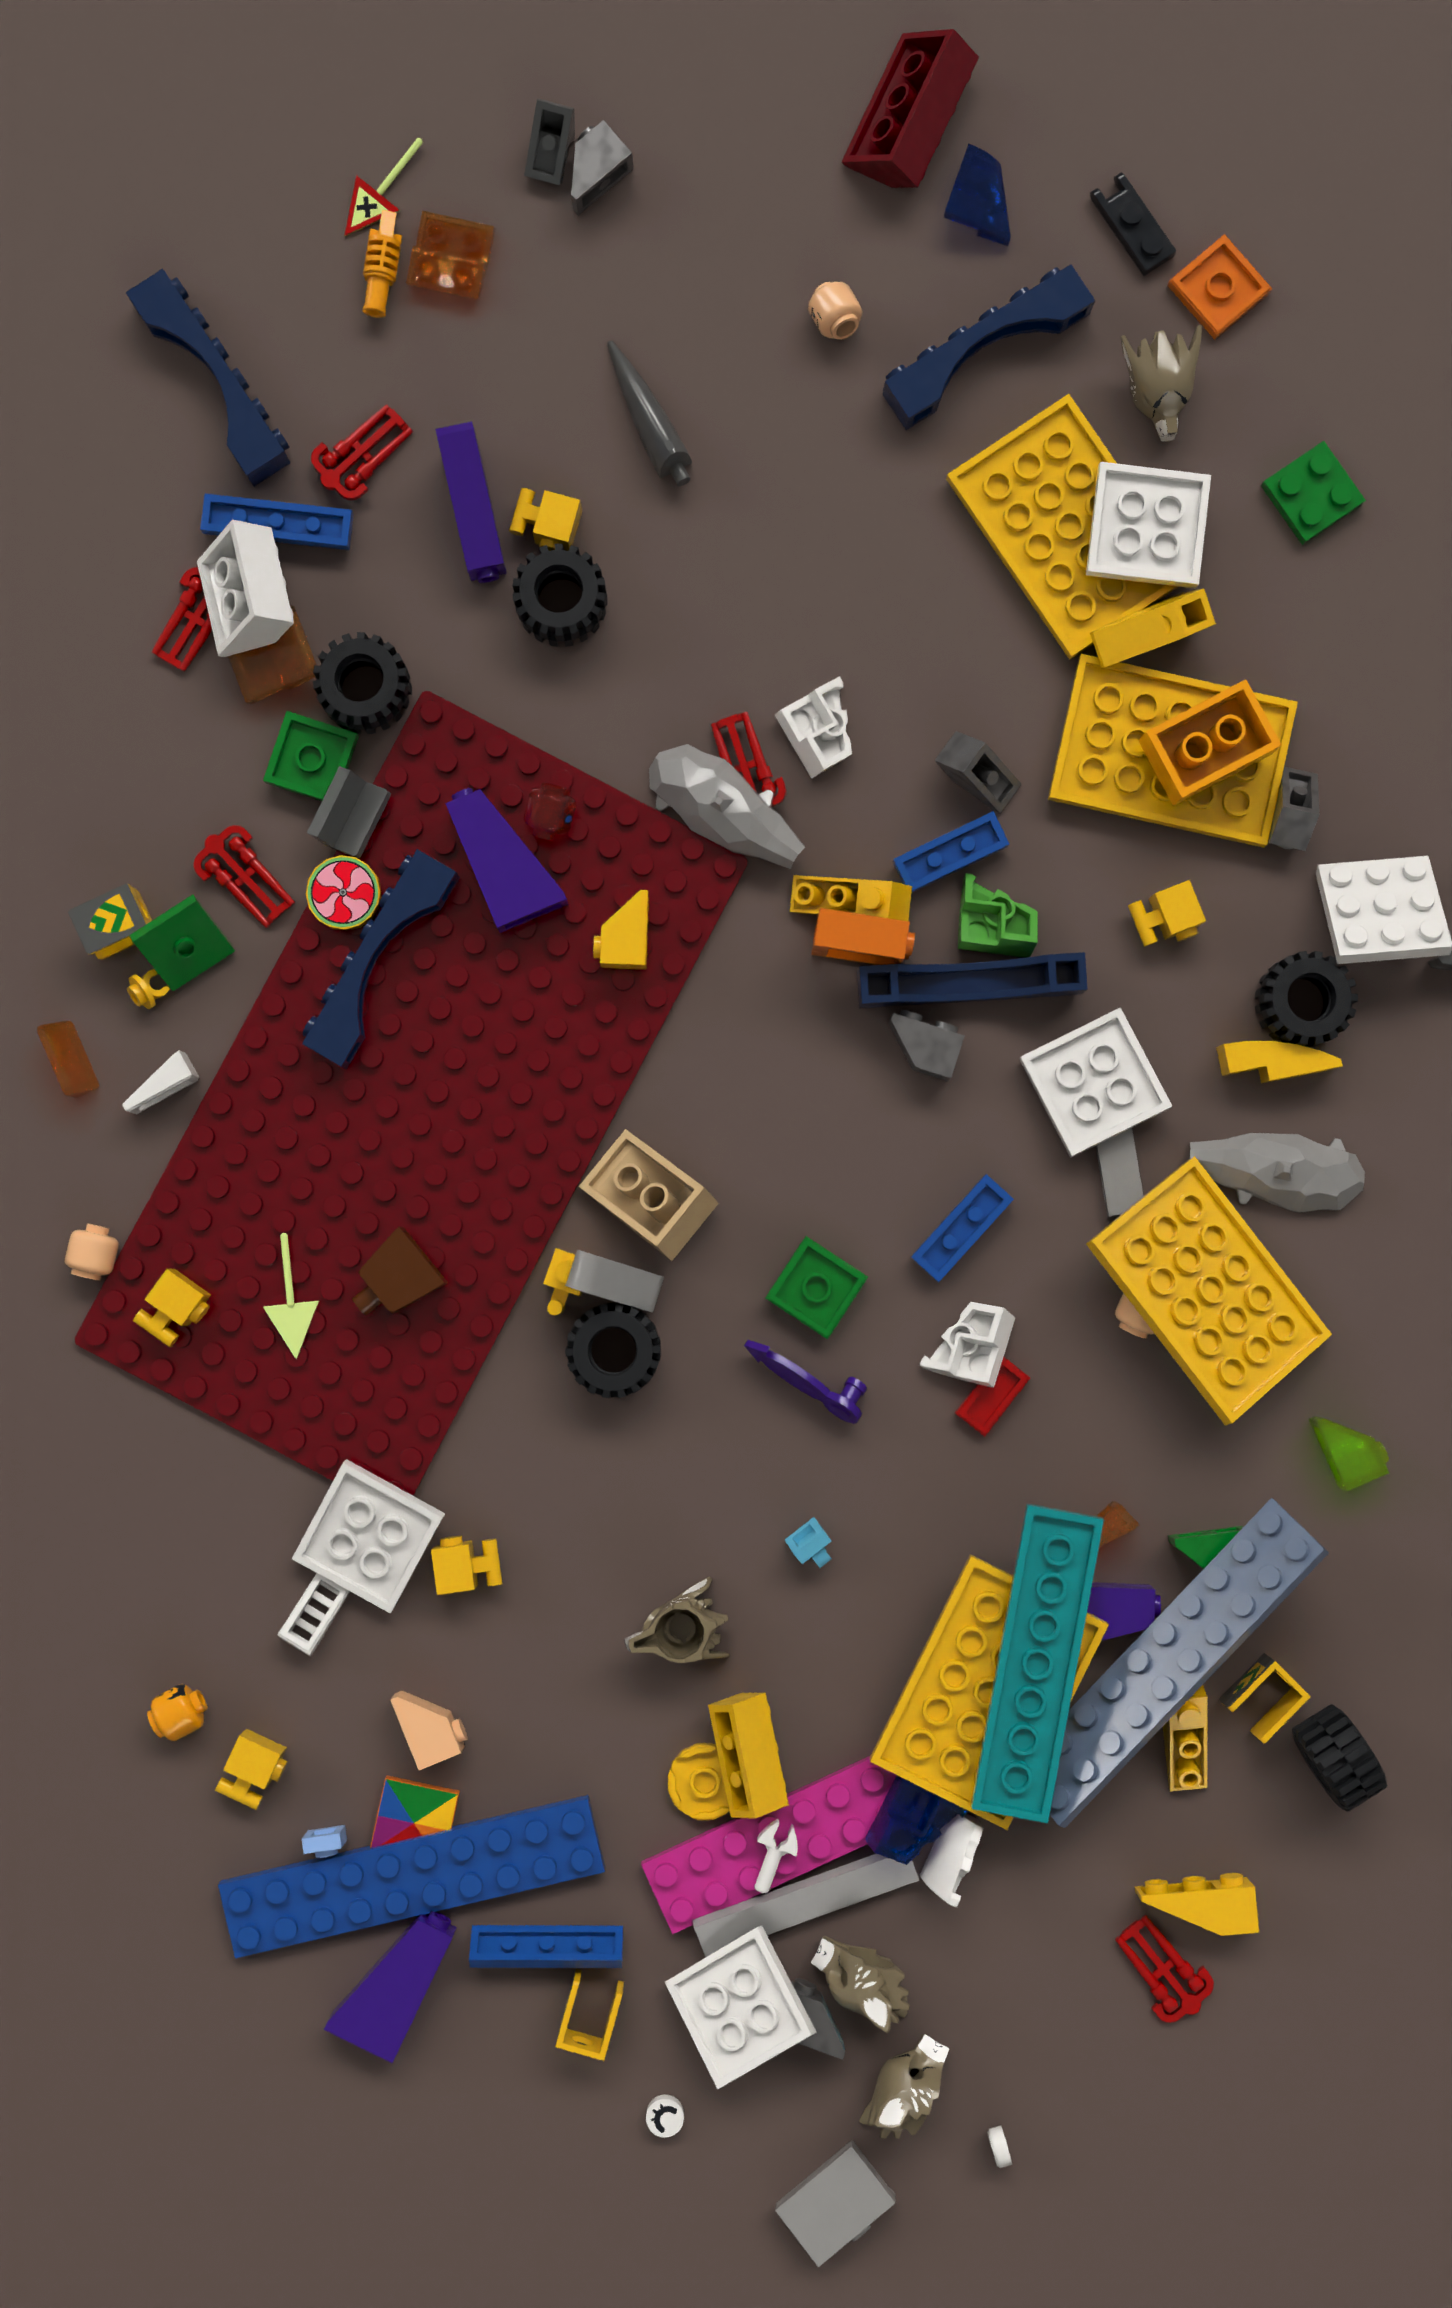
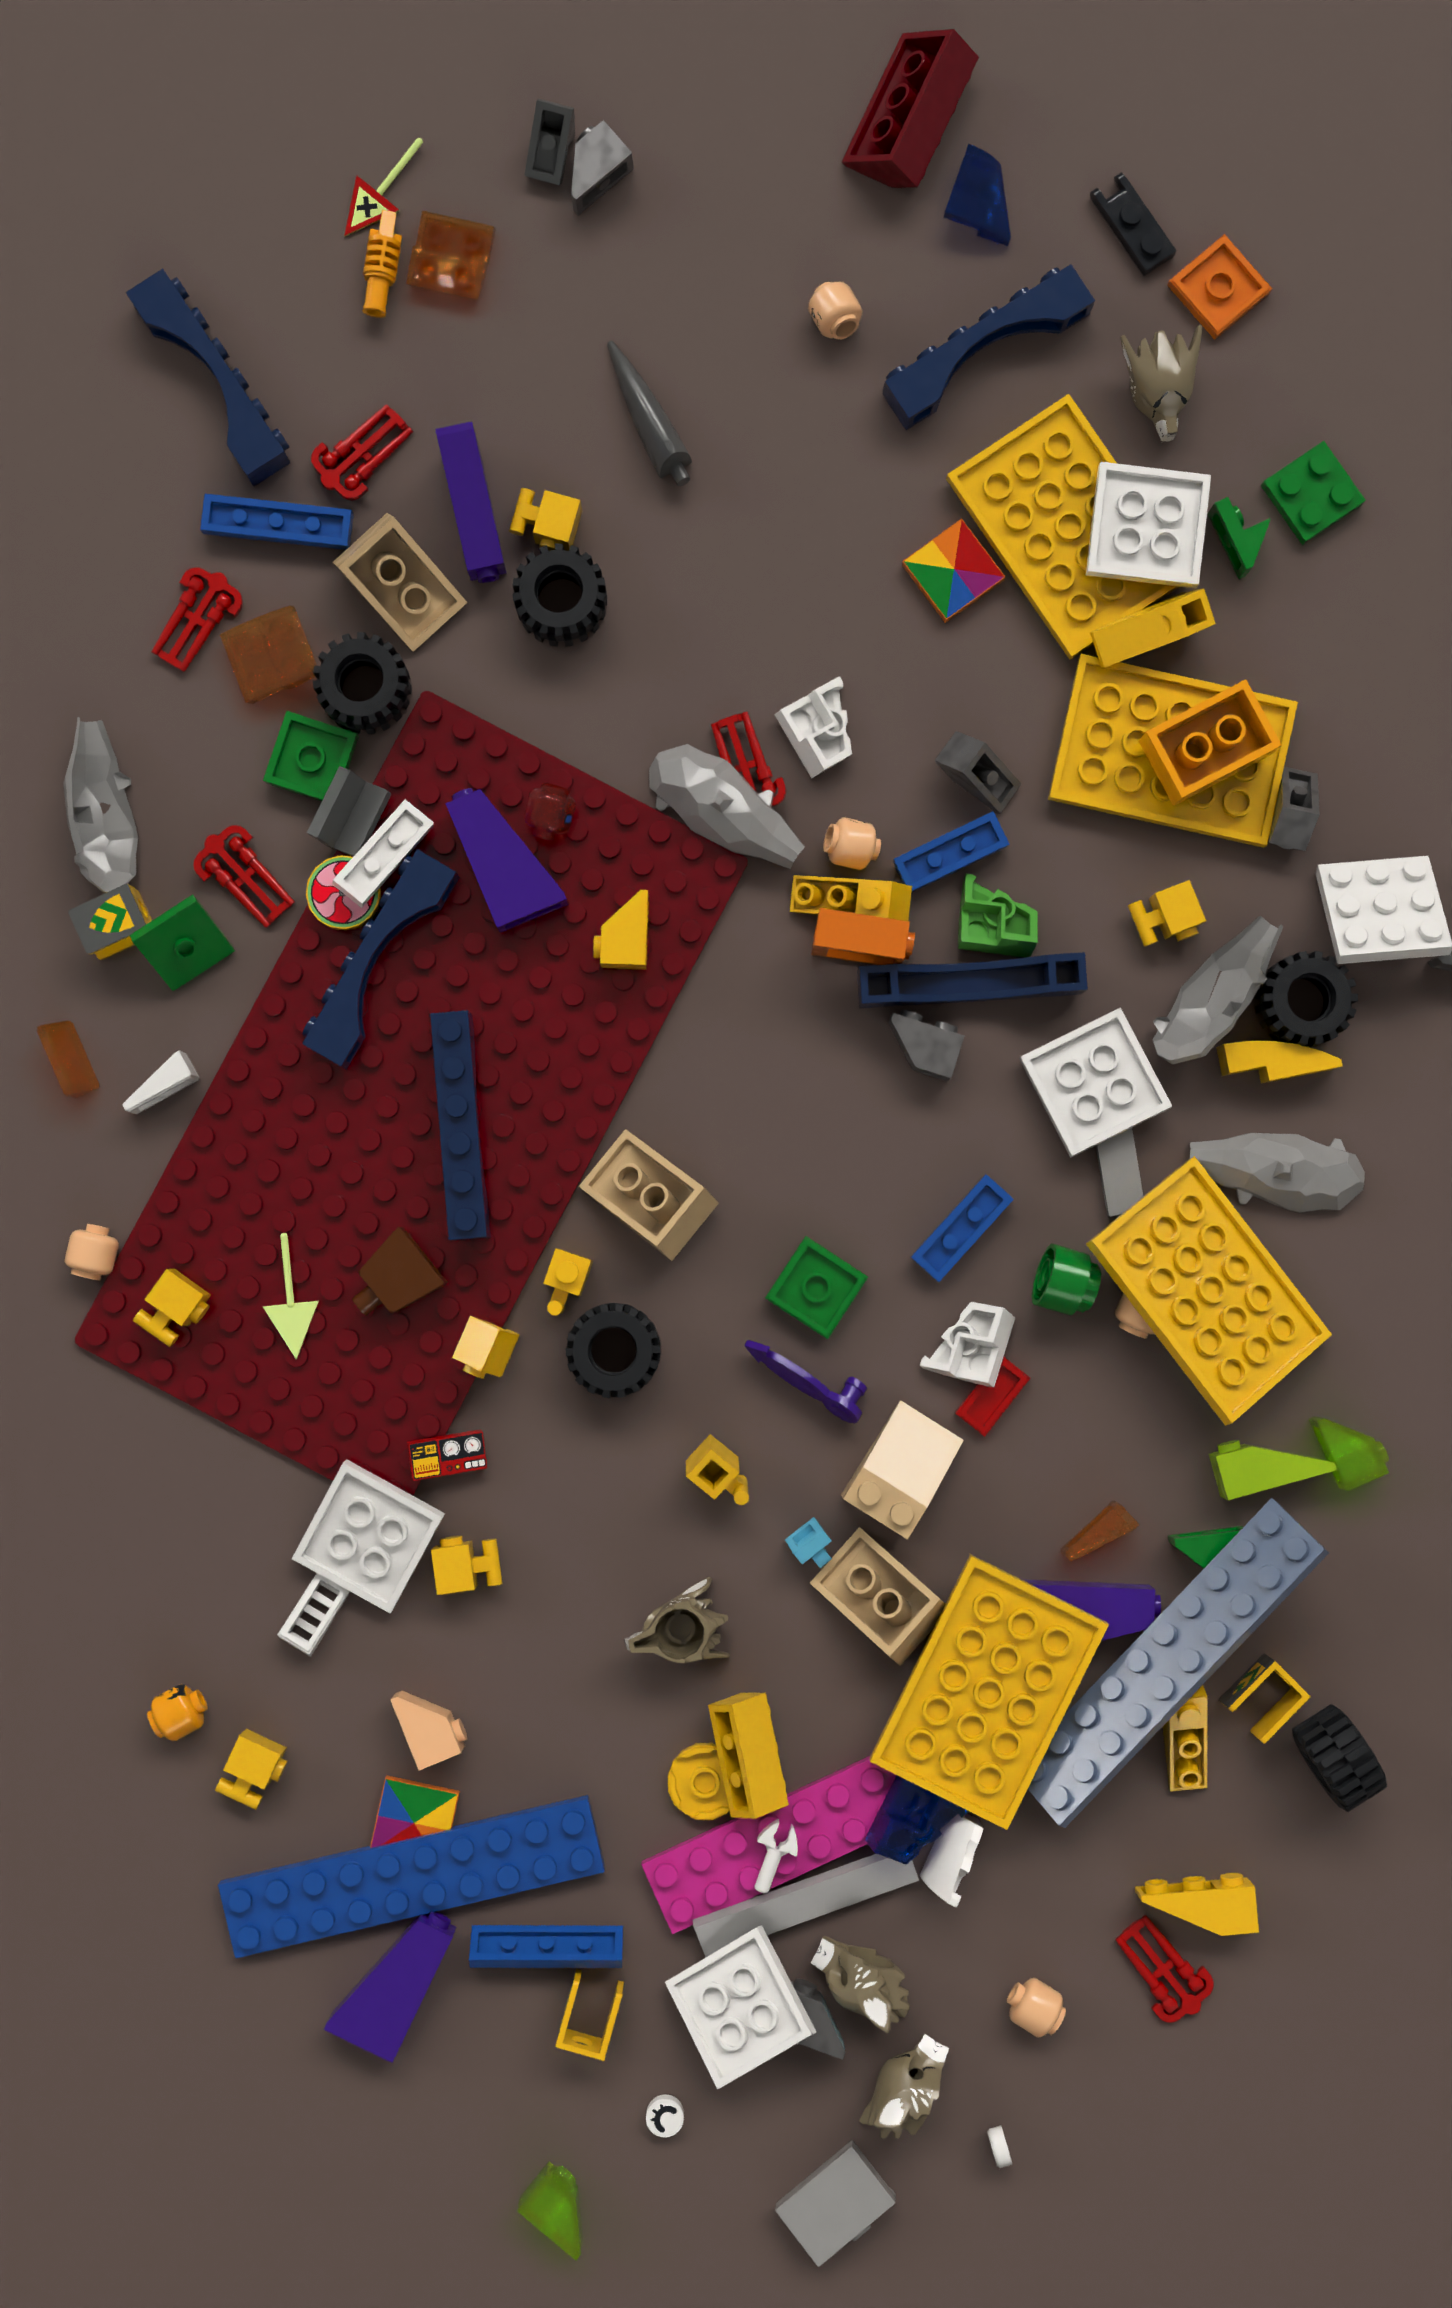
yellow plate [127,969,170,1009] -> none
white slope [197,519,294,657] -> none
light blue plate [302,1825,347,1858] -> none
light grey beam [565,1250,664,1313] -> none
teal plate [971,1503,1104,1823] -> none
none -> light grey piece [63,717,138,893]
none -> white plate [332,799,434,908]
none -> tan slope [333,513,468,652]
none -> tile [407,1429,487,1481]
none -> dark blue arch [430,1010,491,1241]
none -> yellow brick [452,1316,520,1379]
none -> clear neon green slope [517,2161,583,2260]
none -> yellow brick [686,1434,749,1505]
none -> tan slope [810,1527,945,1666]
none -> light nougat head [823,817,881,870]
none -> slope [841,1400,964,1540]
none -> tile [902,518,1005,623]
none -> light nougat head [1007,1978,1066,2038]
none -> green piece [1032,1243,1101,1316]
none -> light grey piece [1152,916,1283,1064]
none -> green slope [1208,497,1270,579]
none -> lime slope [1208,1440,1337,1500]

